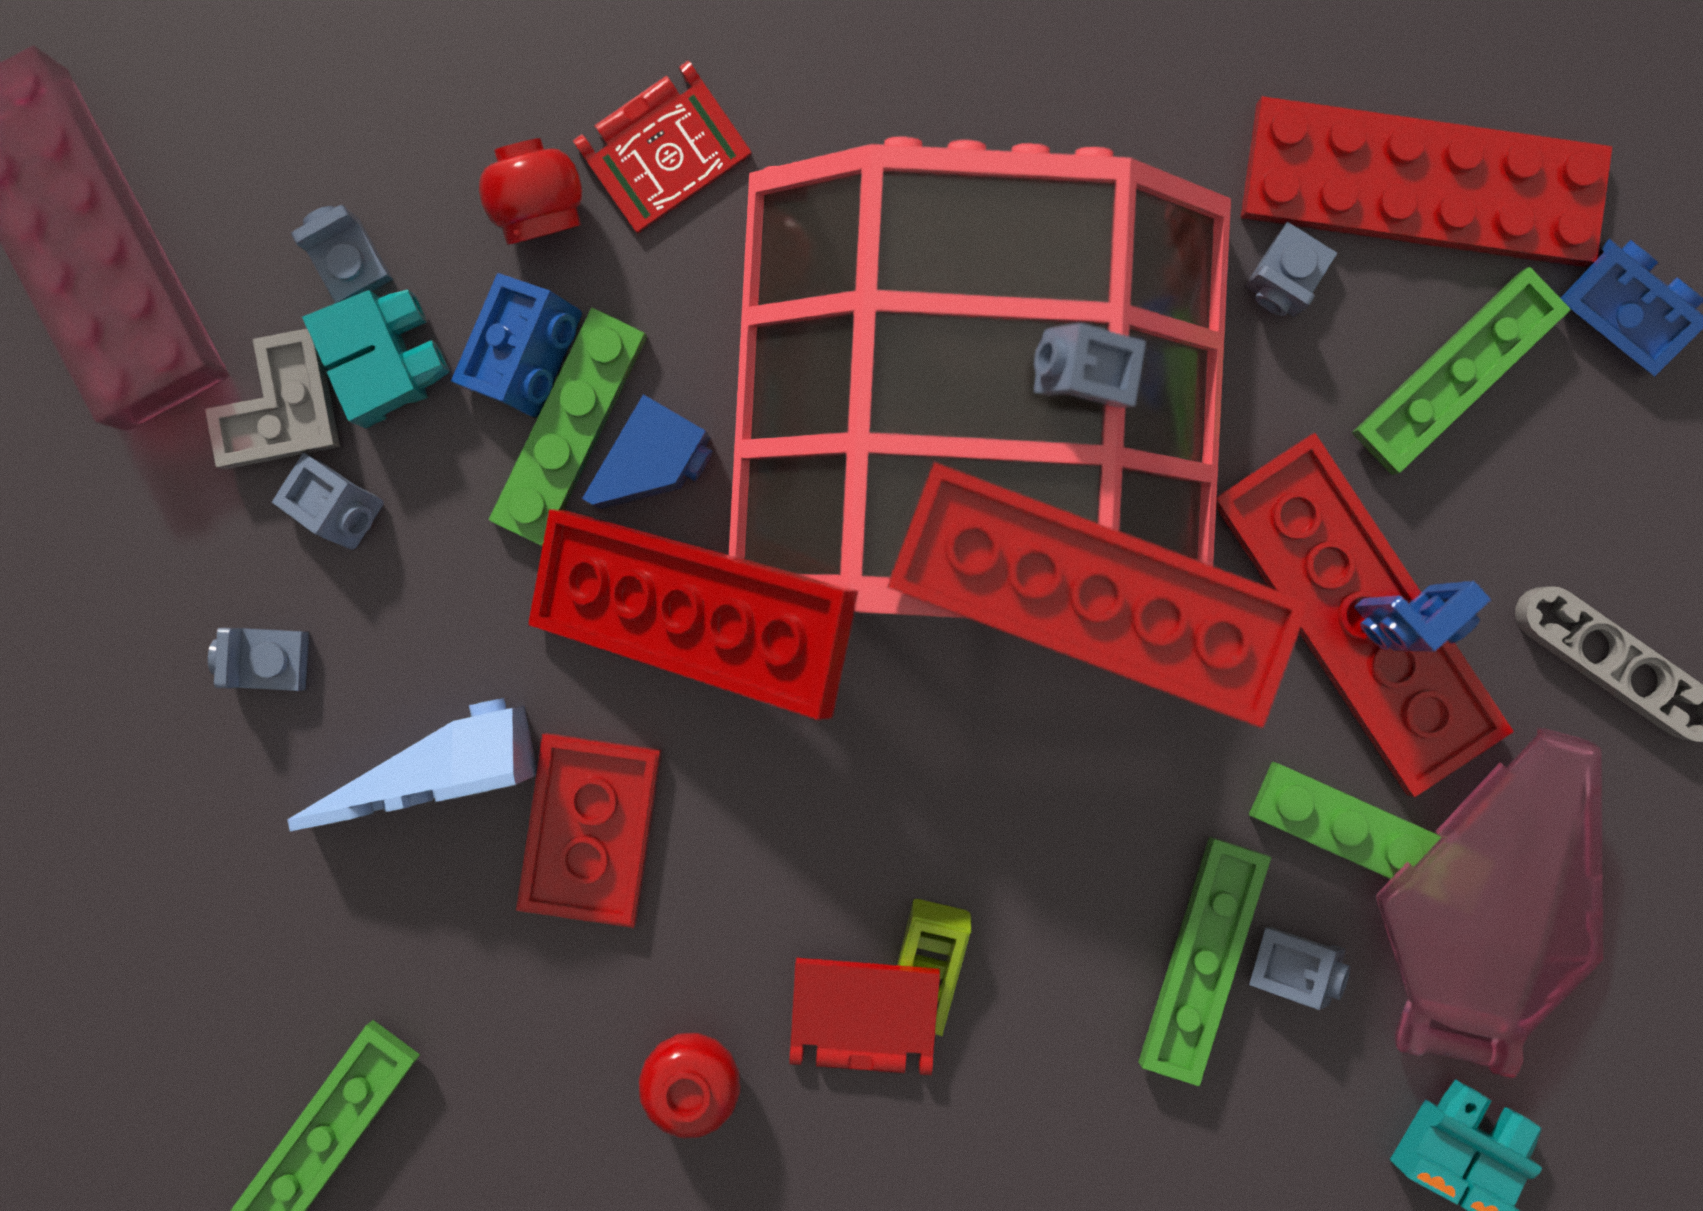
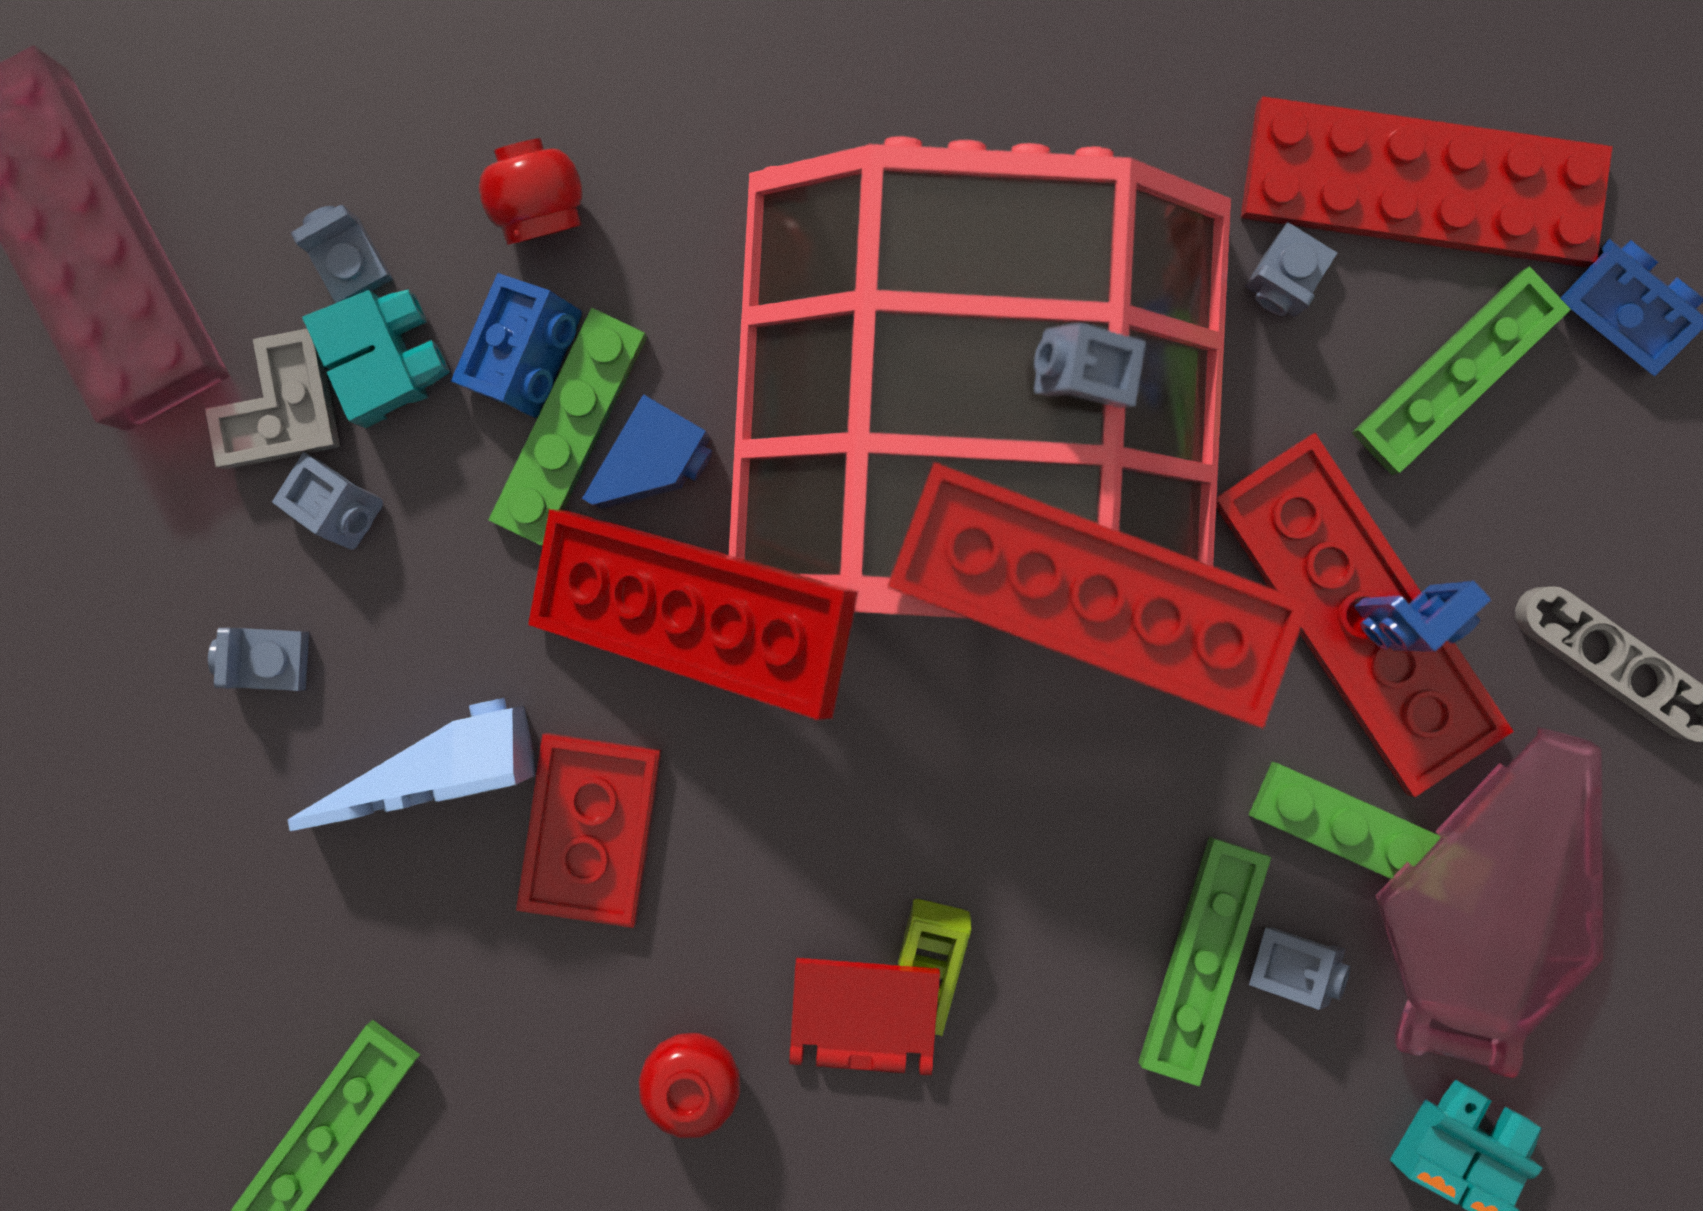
red piece [572,61,752,234] -> none

